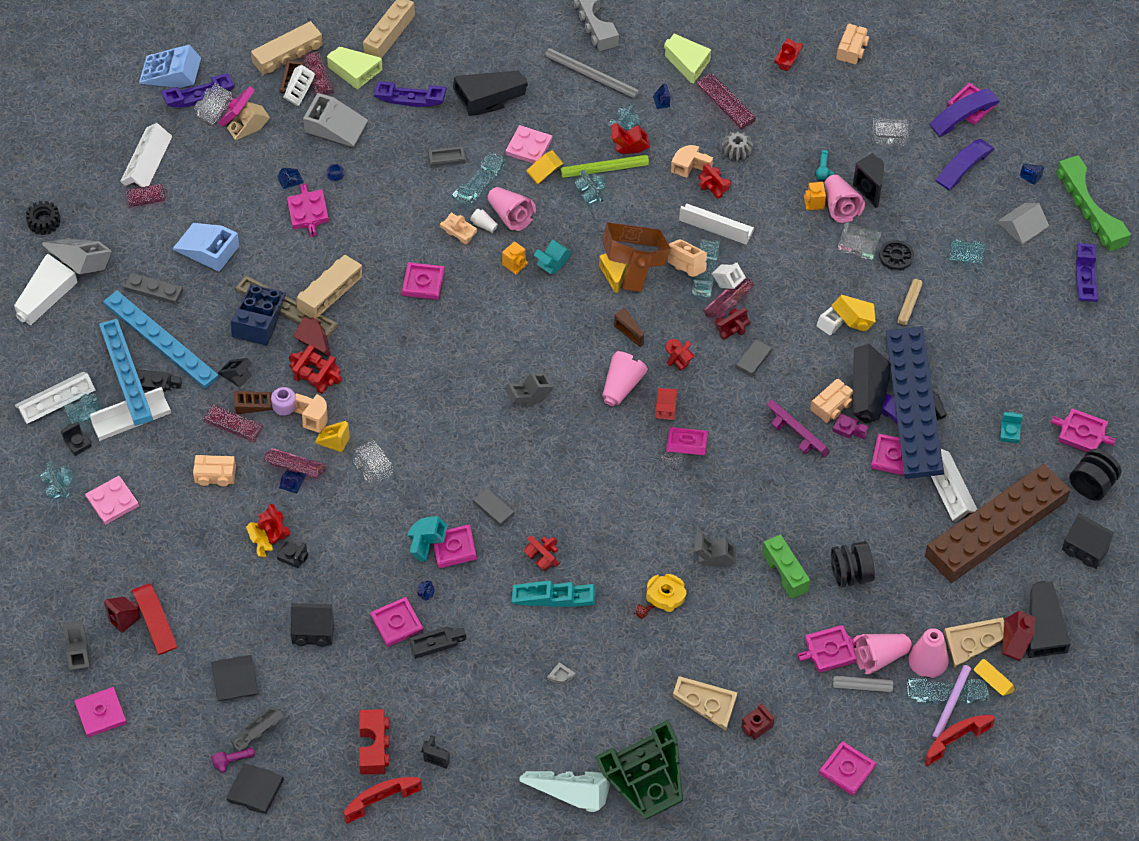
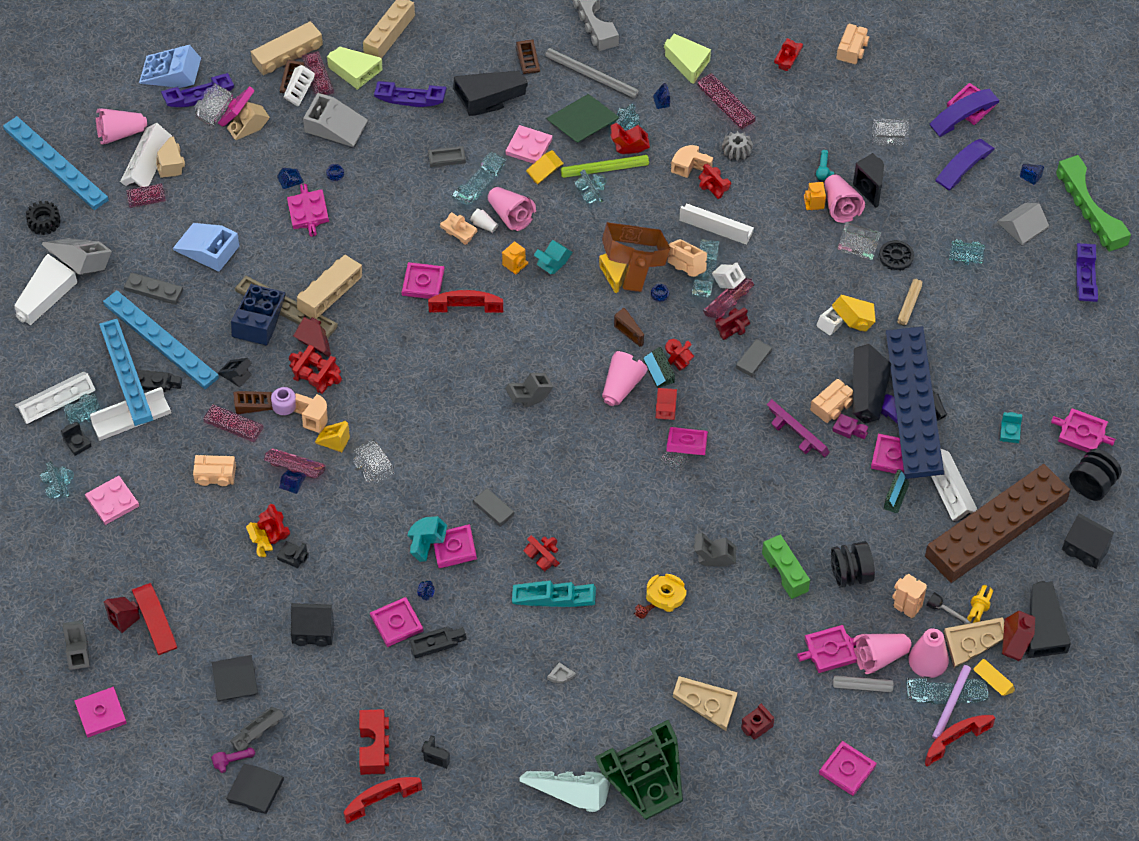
none -> dark azure plate [3,116,109,210]
none -> bright pink cone [96,108,147,144]
none -> tan slope [156,136,185,178]
none -> red slope [428,290,503,313]
none -> reddish brown slope [515,39,540,74]
none -> dark green piece [546,94,620,143]
none -> clear green slope [643,347,675,388]
none -> clear blue plate [651,284,669,301]
none -> clear green slope [884,469,909,513]
none -> light nougat brick [892,574,927,618]
none -> hinge [926,592,972,624]
none -> yellow arm [967,585,993,623]

